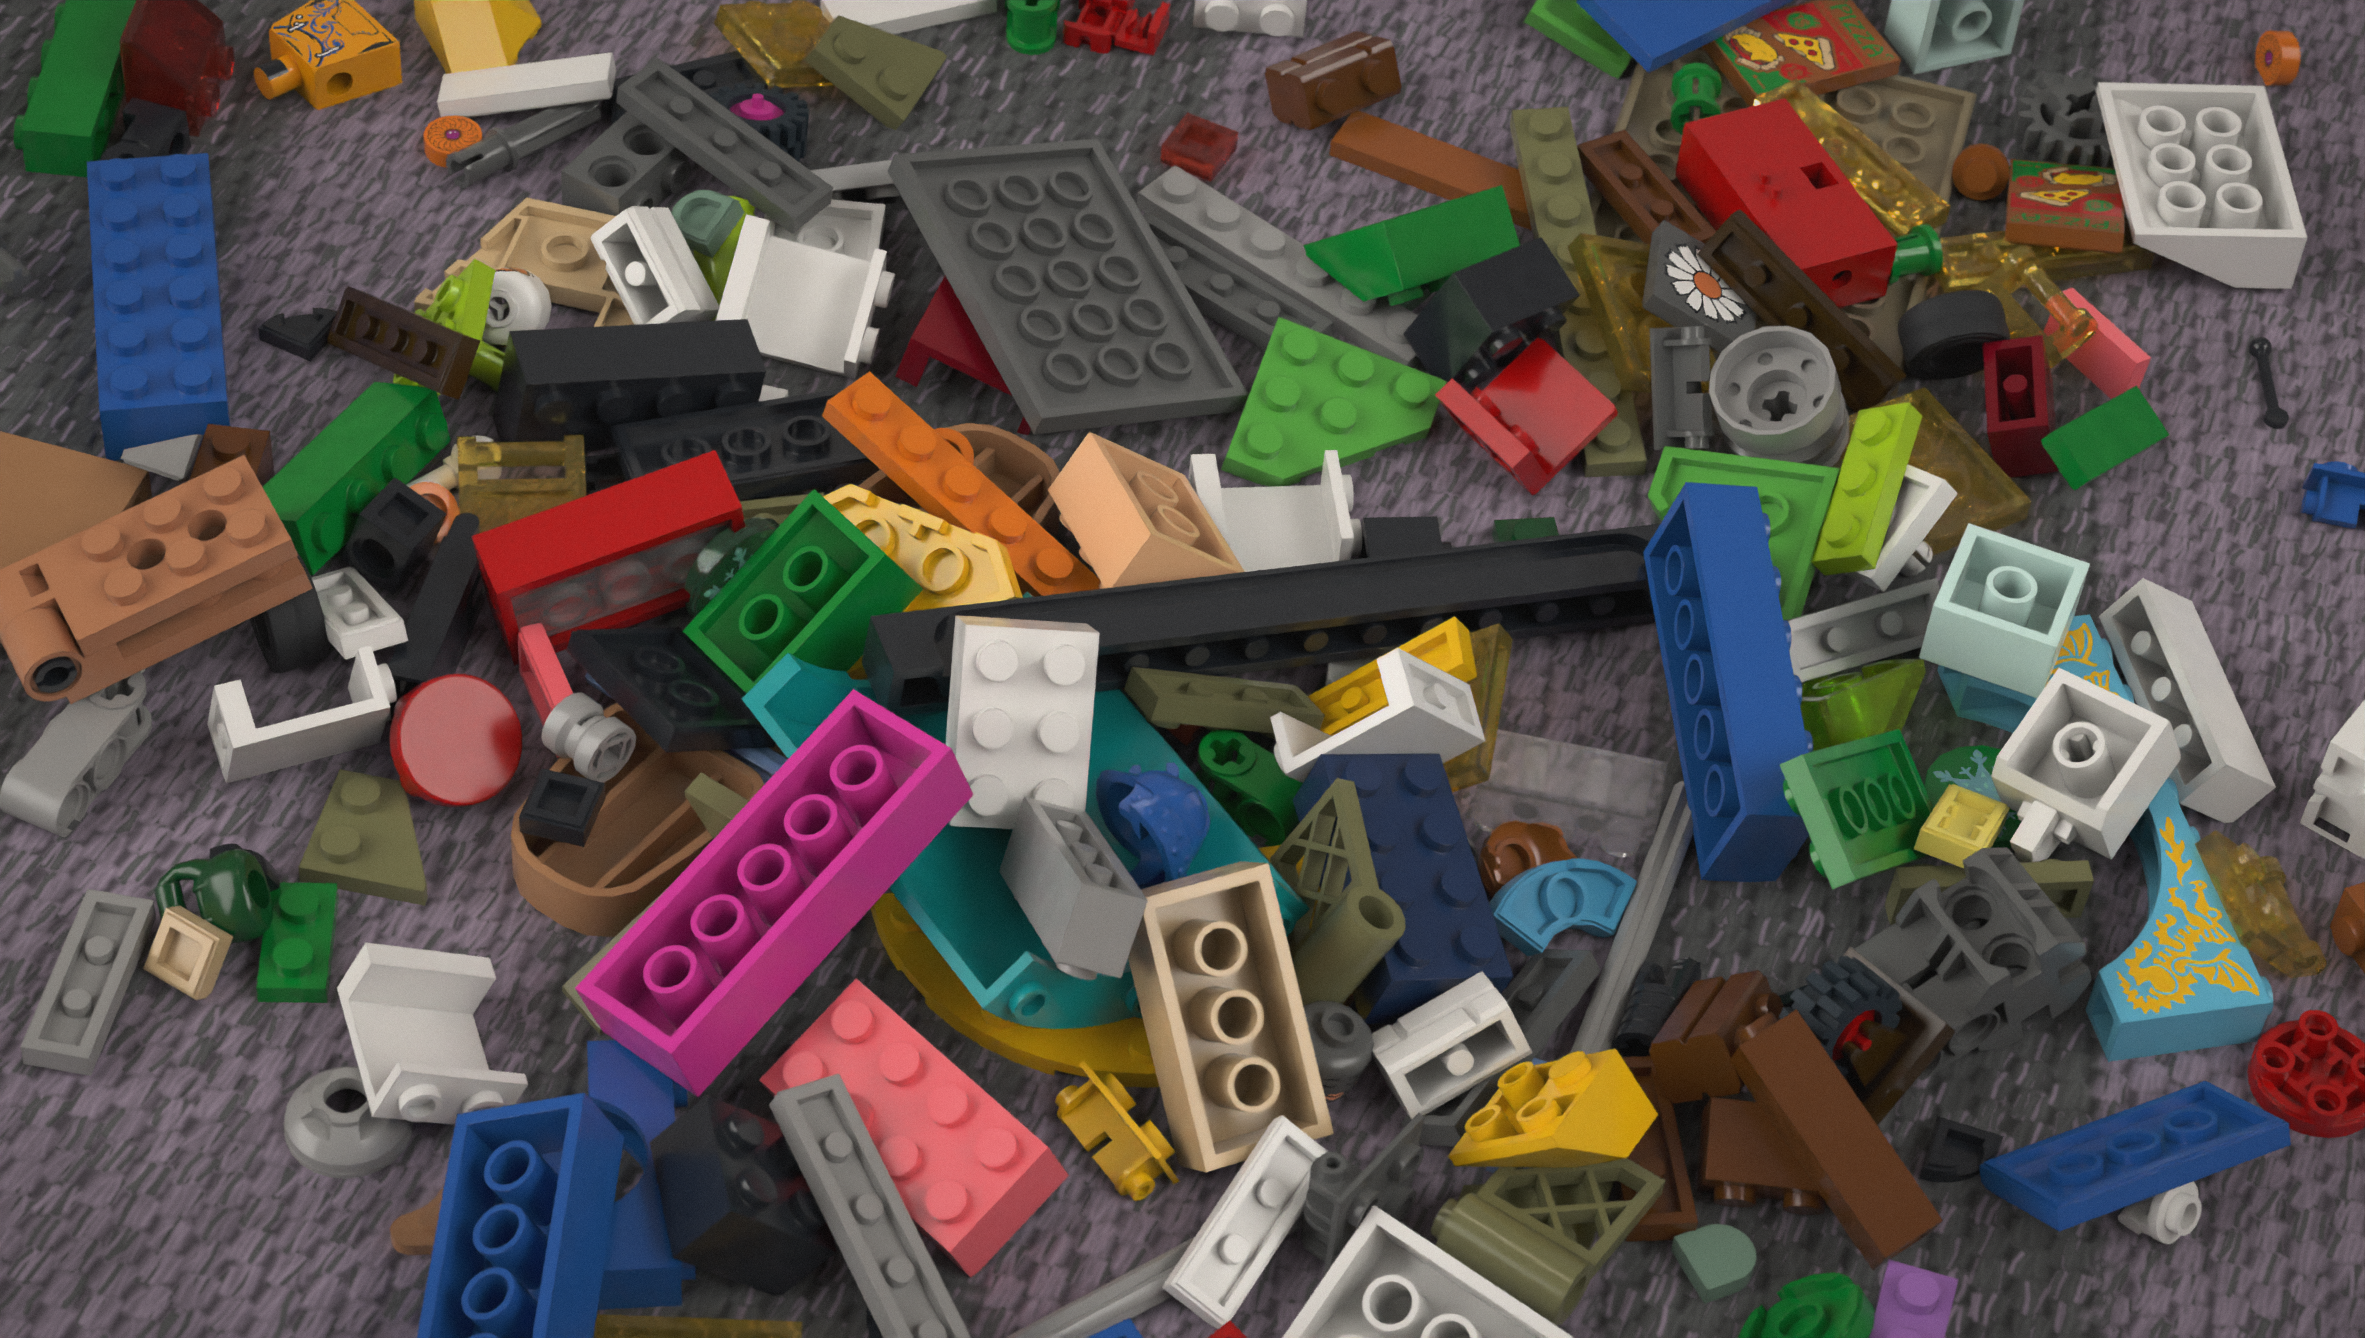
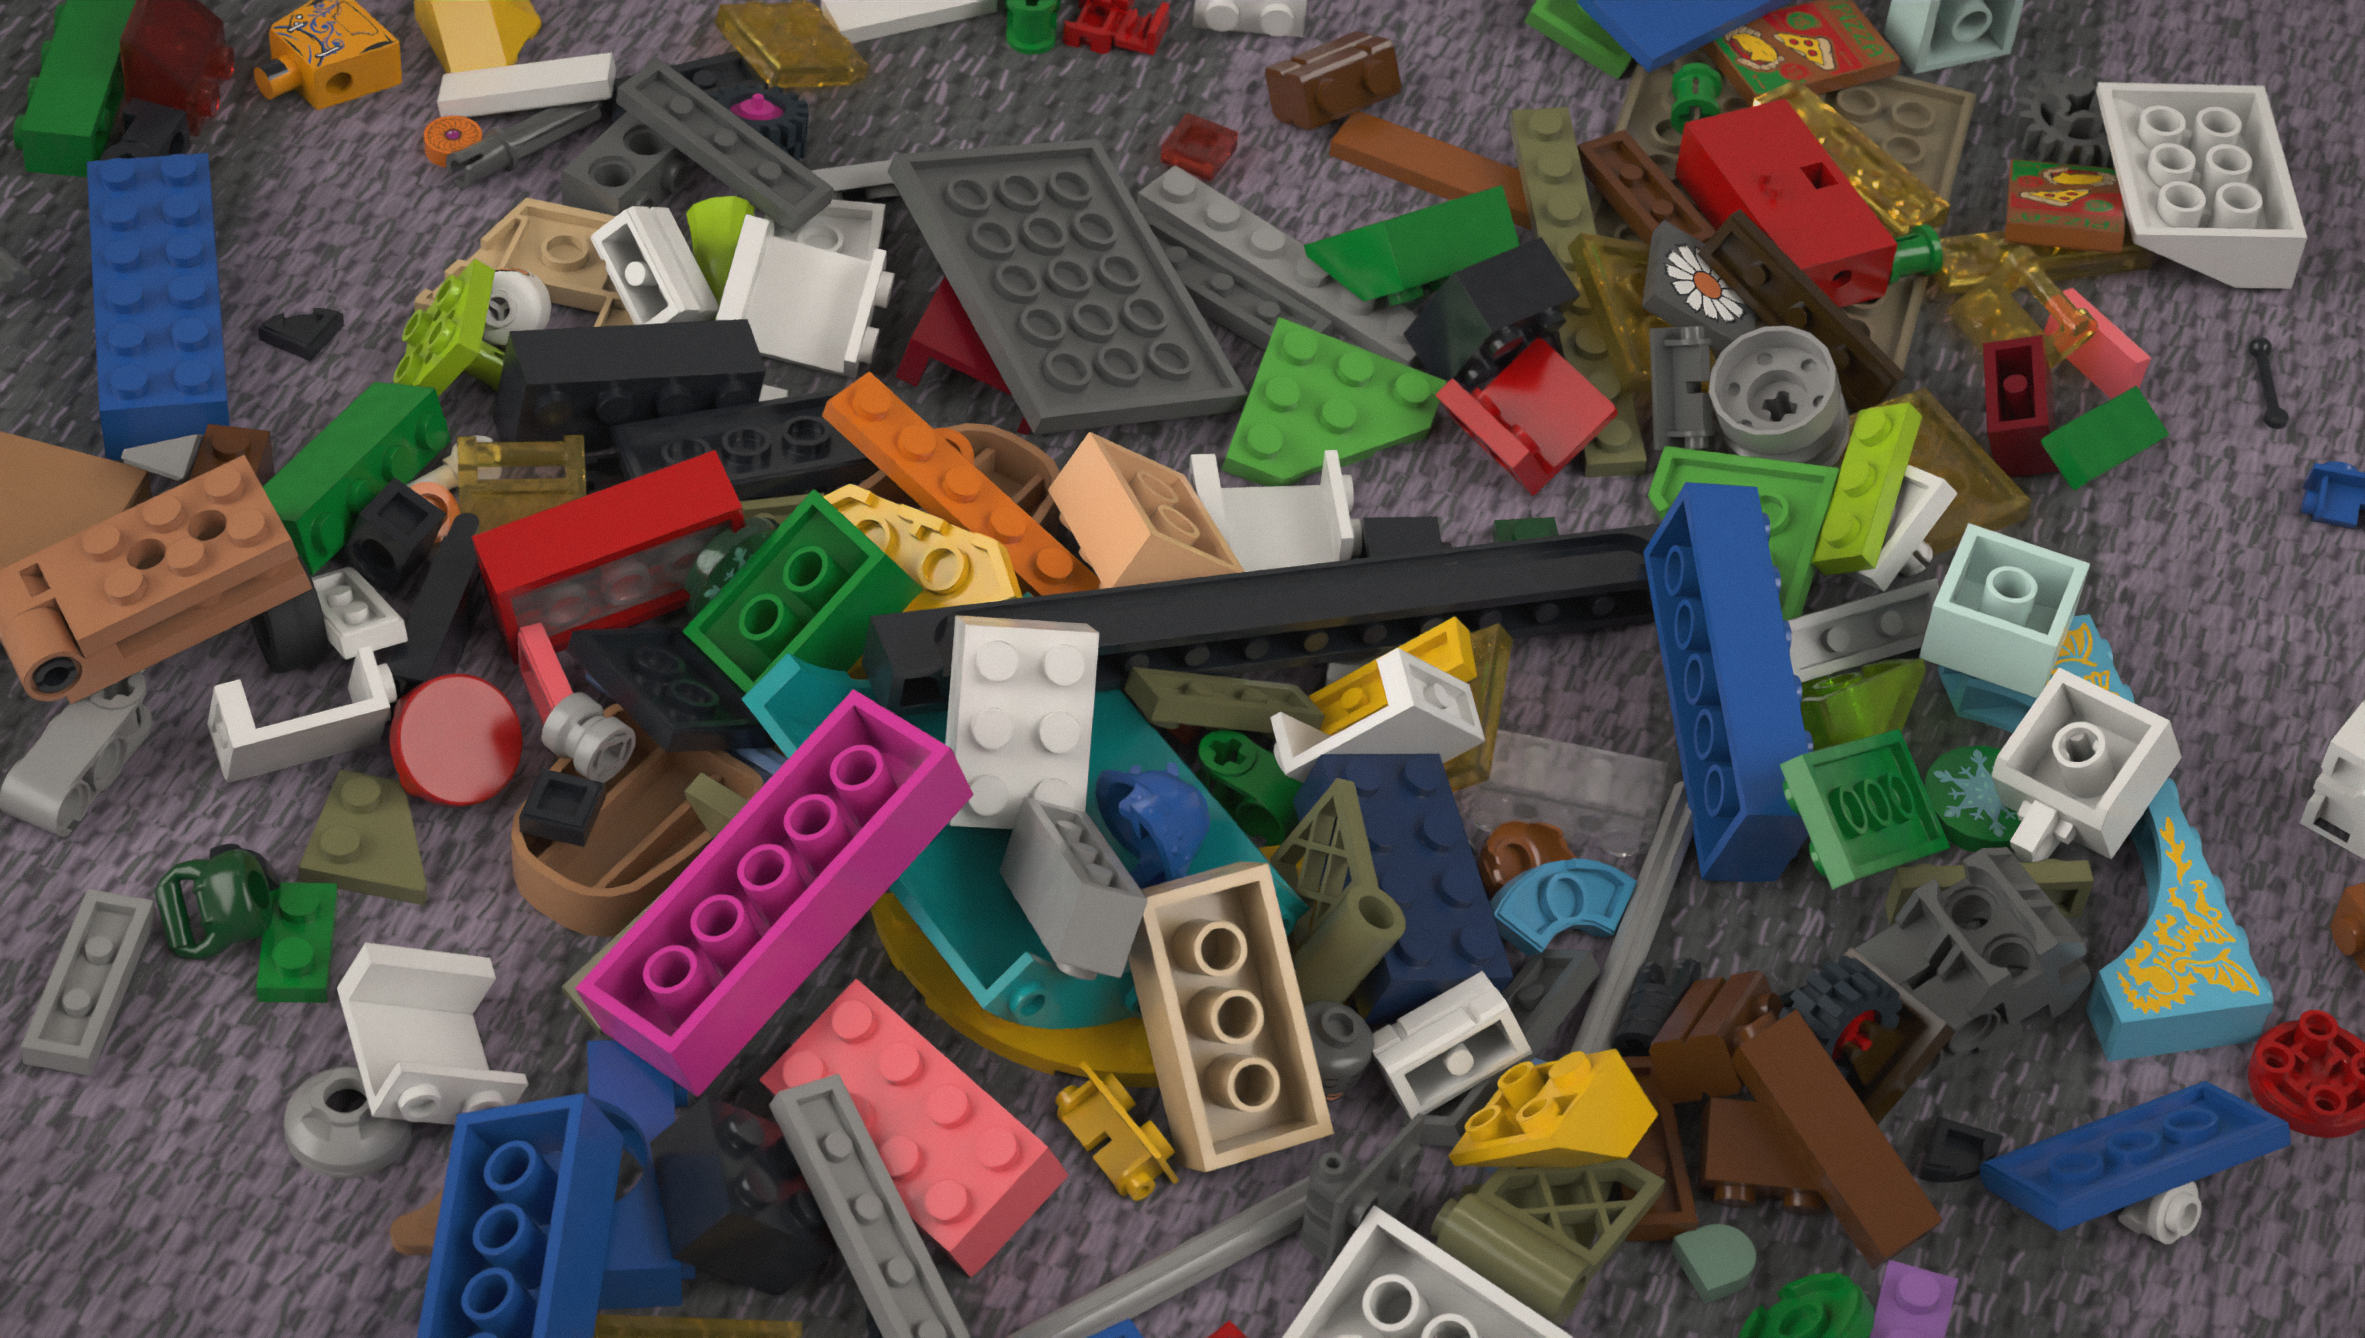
tan tile [143,906,233,1000] -> none
dark brown tile [327,286,480,400] -> none
sand green tile [671,190,744,258] -> none
olive wing [804,15,947,130] -> none
white tile [1162,1115,1328,1329] -> none
black tyre [1898,290,2011,380] -> none
light yellow plate [1914,784,2010,869] -> none
dark orange plate [1952,143,2010,200] -> none
white brick [2099,578,2276,823] -> none
clear yellow plate [2195,830,2327,978] -> none
orange tile [2255,31,2301,86] -> none

